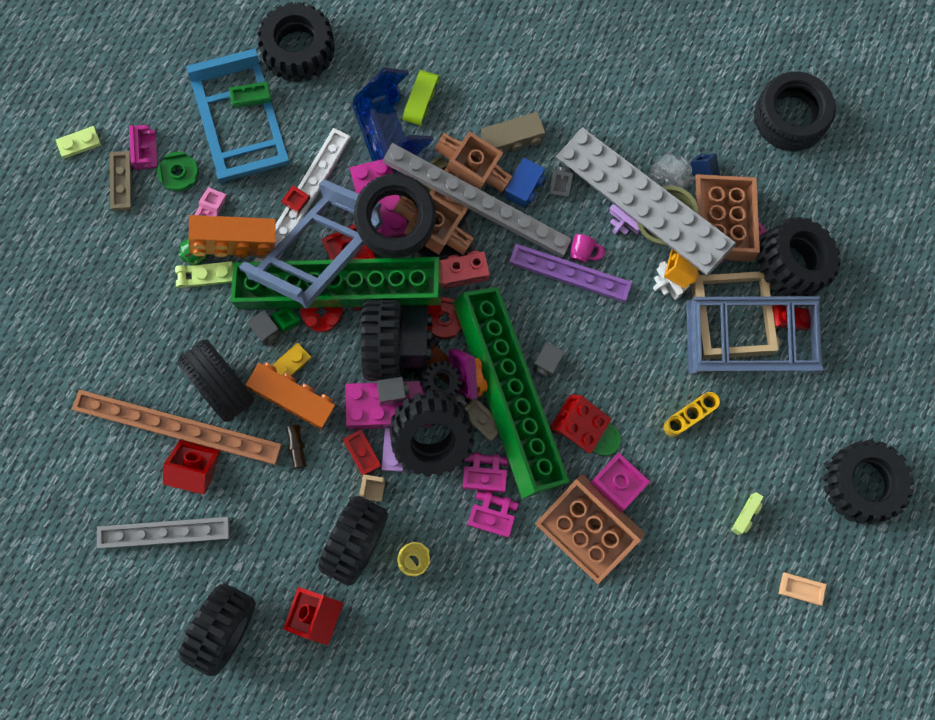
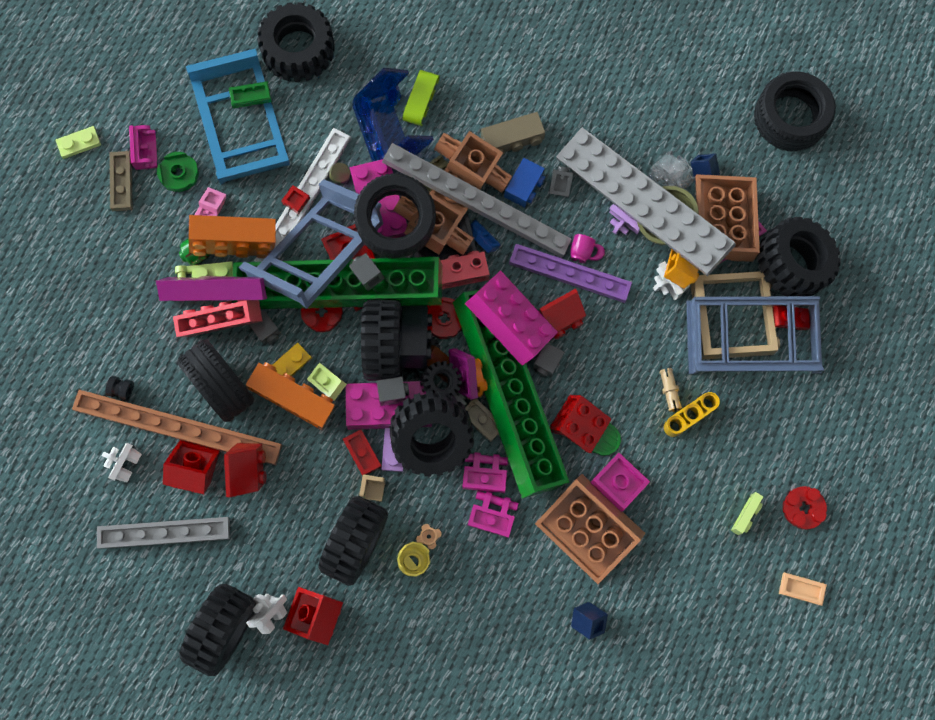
green plate [271,308,301,333] -> none
dark brown pin [286,425,307,469] -> none
black tyre [823,440,914,524] -> none
none -> white hips [102,443,141,482]
none -> black wheel [105,376,134,401]
none -> magenta slope [156,276,267,301]
none -> coral brick [173,300,262,337]
none -> red slope [224,443,267,497]
none -> white hips [246,594,287,634]
none -> yellowish green plate [307,363,347,401]
none -> olive tile [329,163,350,184]
none -> dark grey brick [349,253,385,291]
none -> light nougat plate [416,524,441,549]
none -> dark pink brick [465,270,558,366]
none -> blue tile [471,220,501,253]
none -> red slope [539,288,586,340]
none -> dark blue panel [571,602,608,640]
none -> tan pin [660,368,682,412]
none -> red plate [783,486,827,530]

